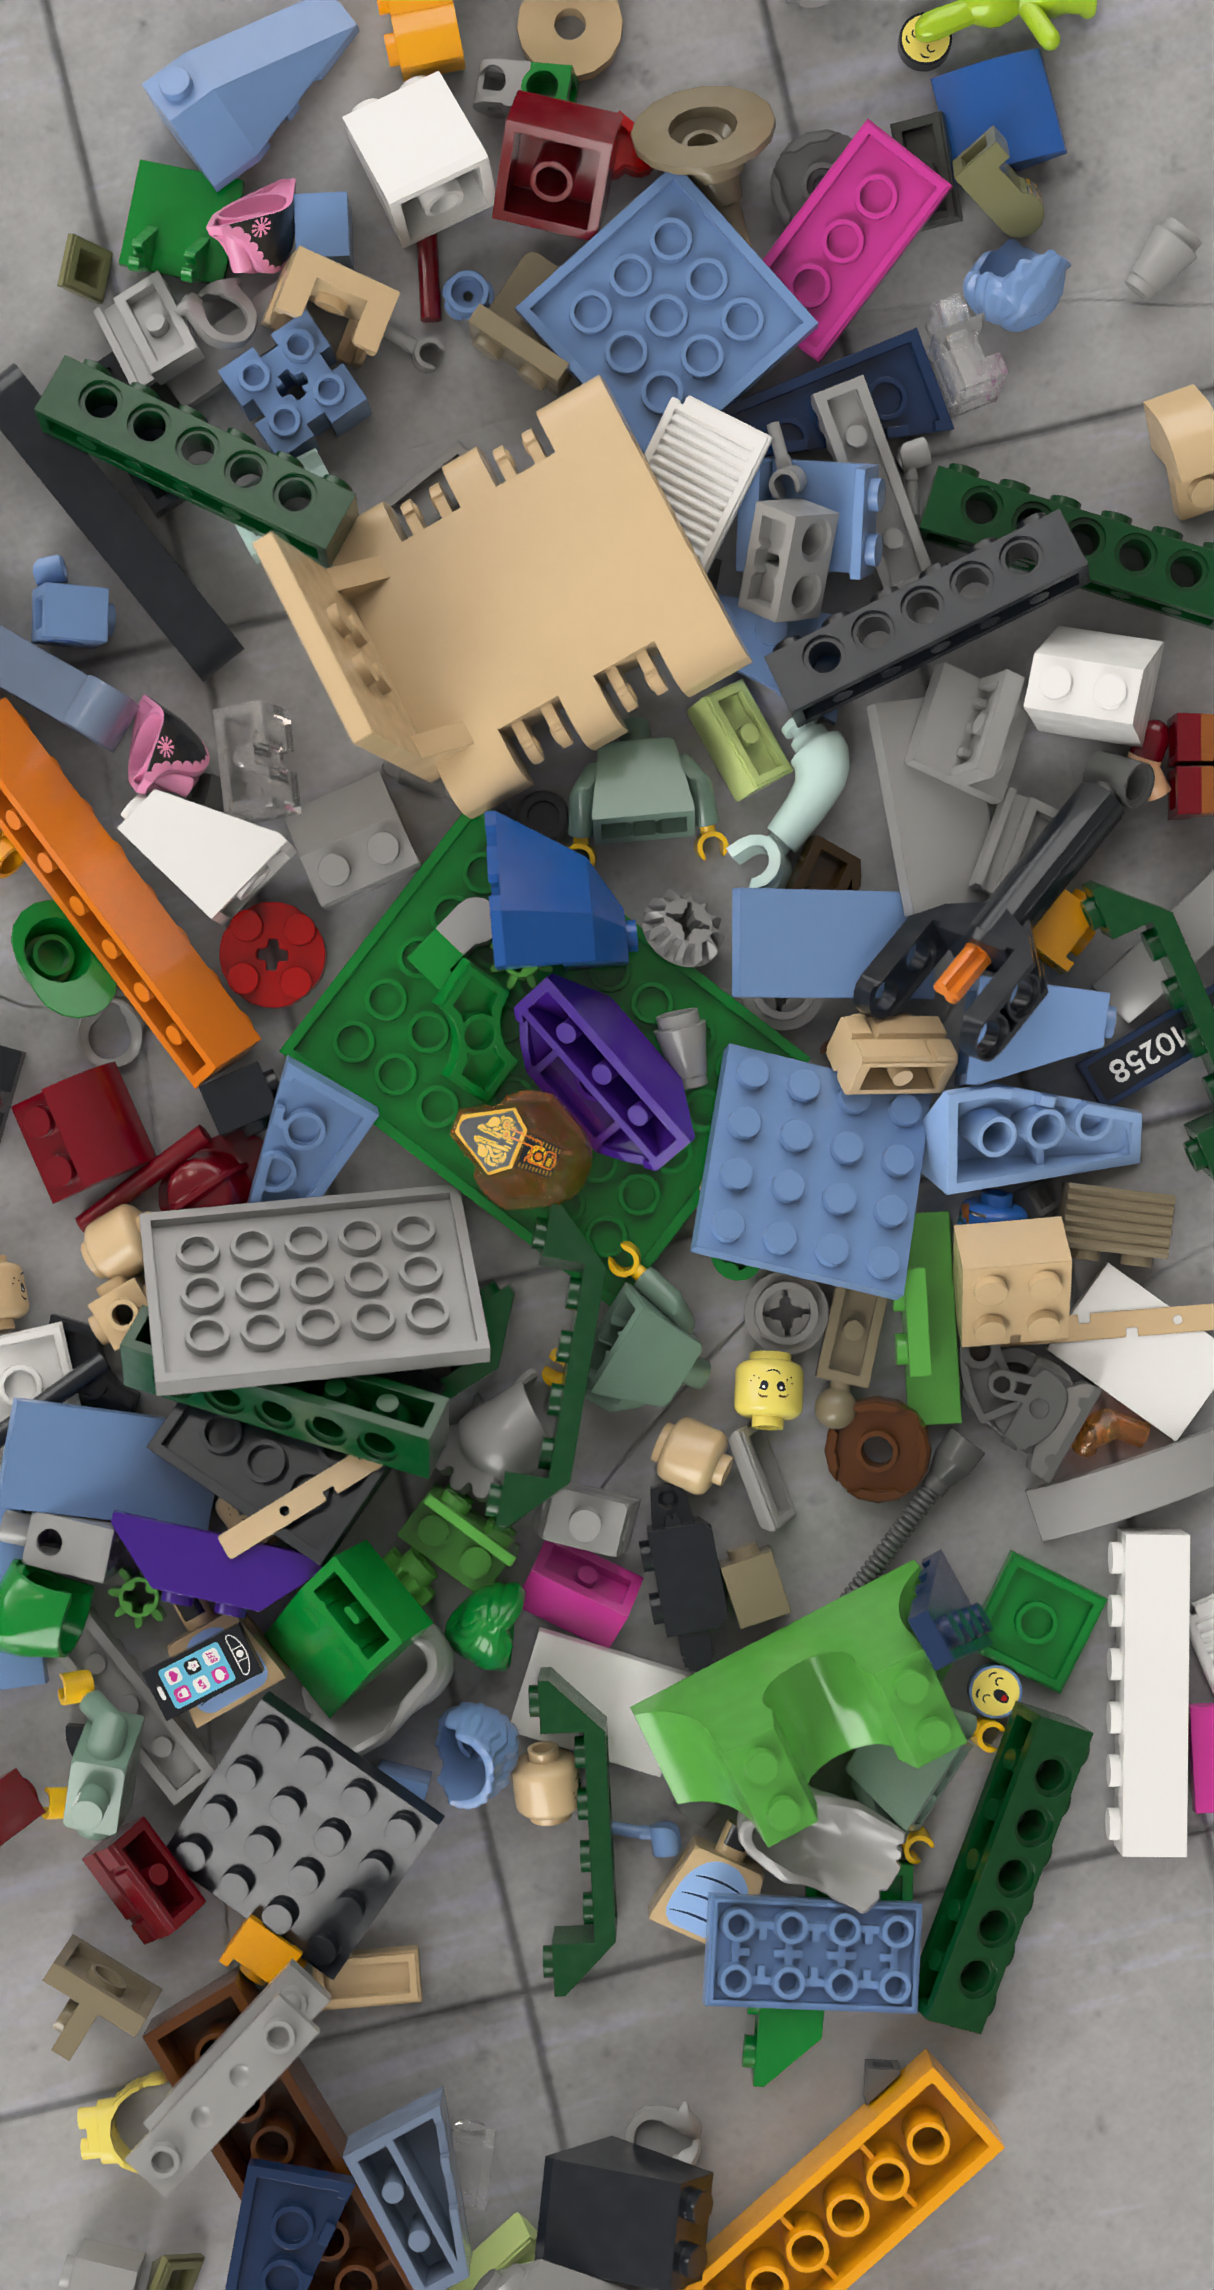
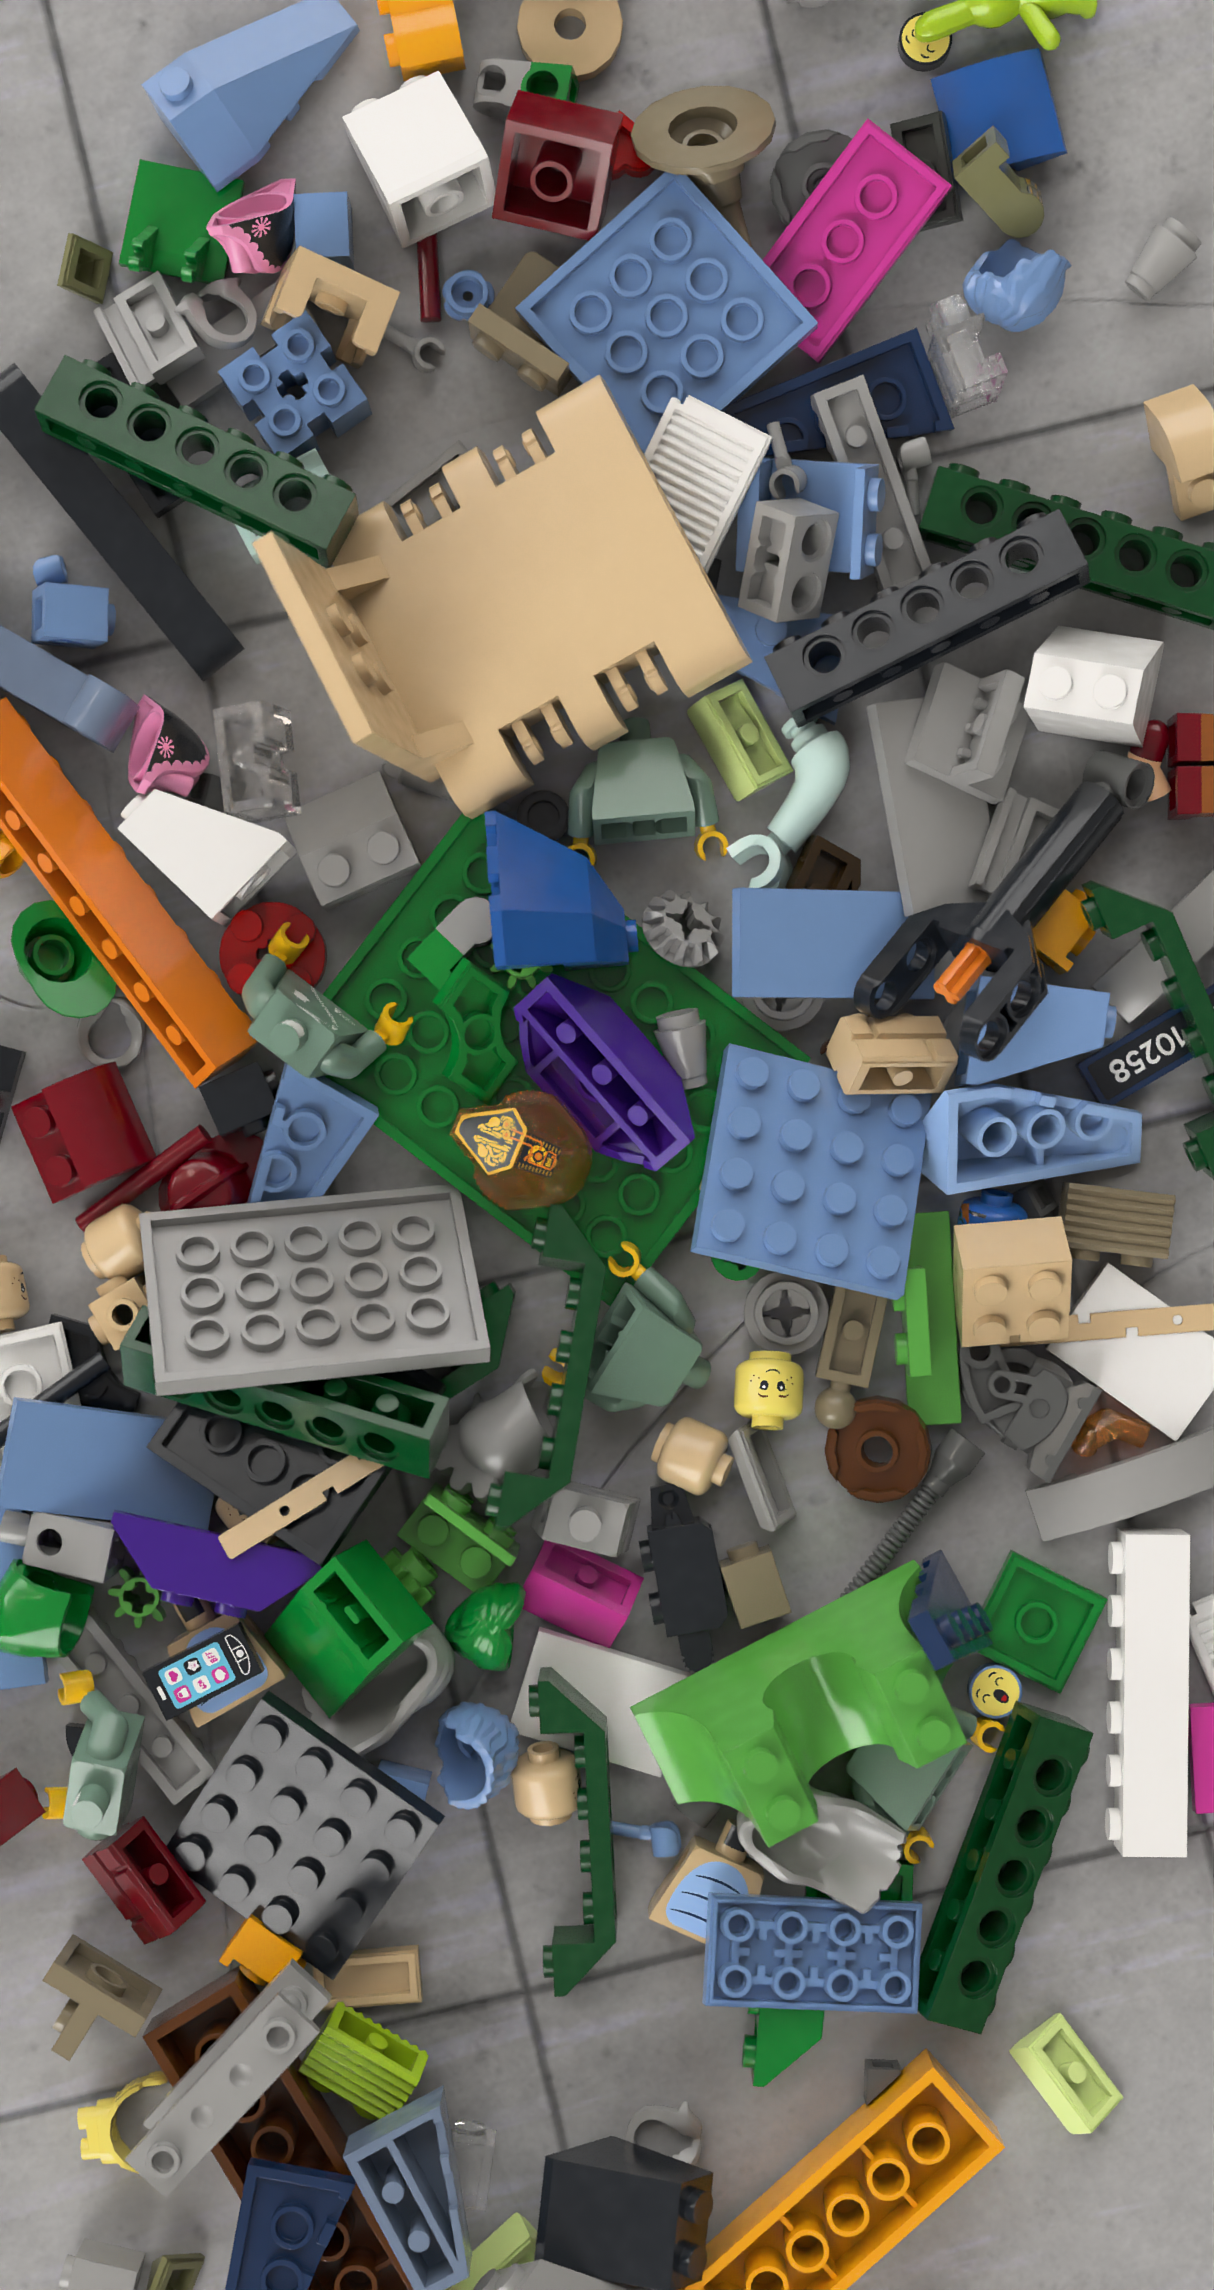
none -> sand green torso [242,922,413,1079]
none -> lime brick [298,2002,429,2120]
none -> yellowish green slope [1009,2013,1124,2134]

